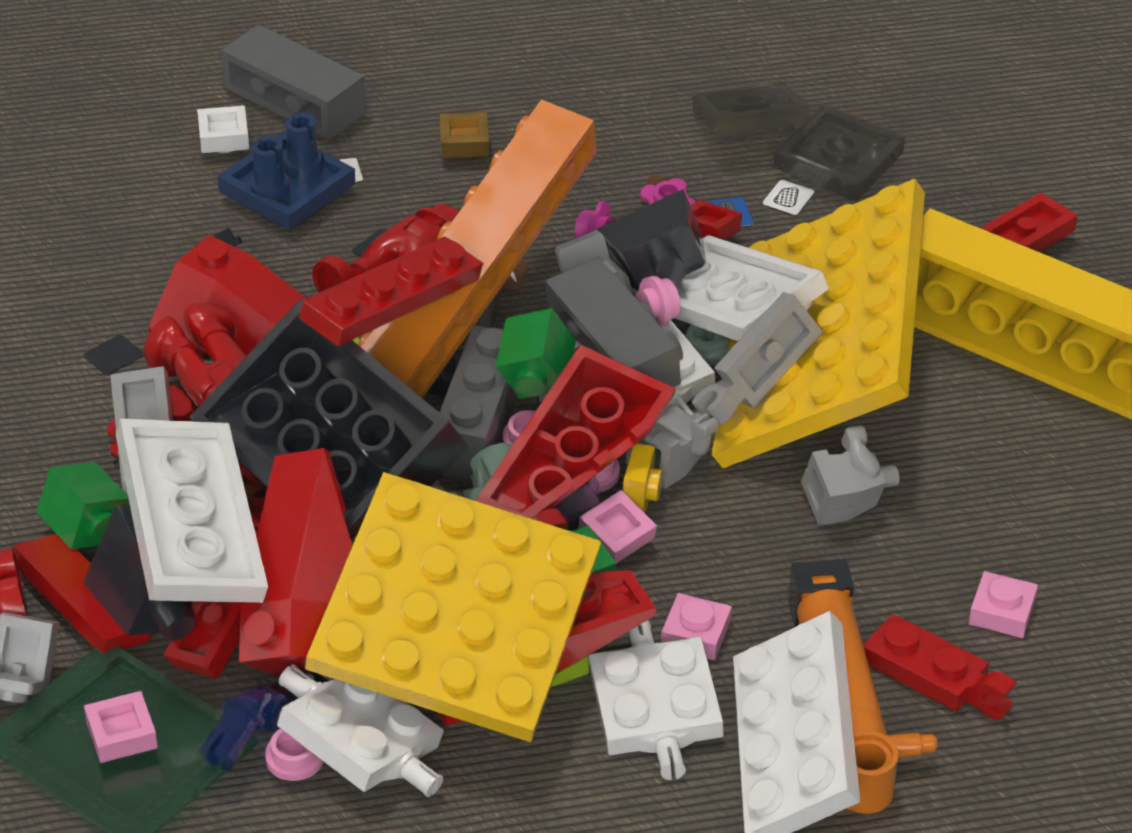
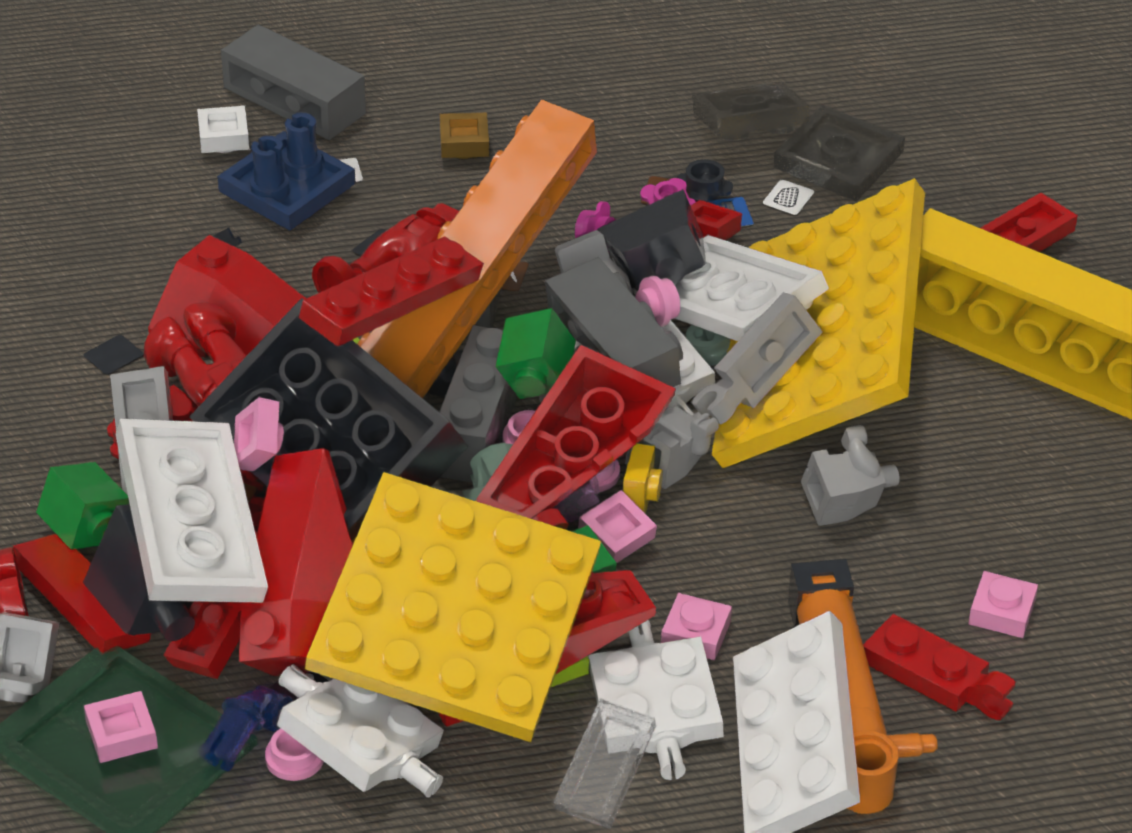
none -> bright pink plate [234,397,284,472]
none -> clear tile [553,698,657,829]
none -> black plate [677,159,733,202]

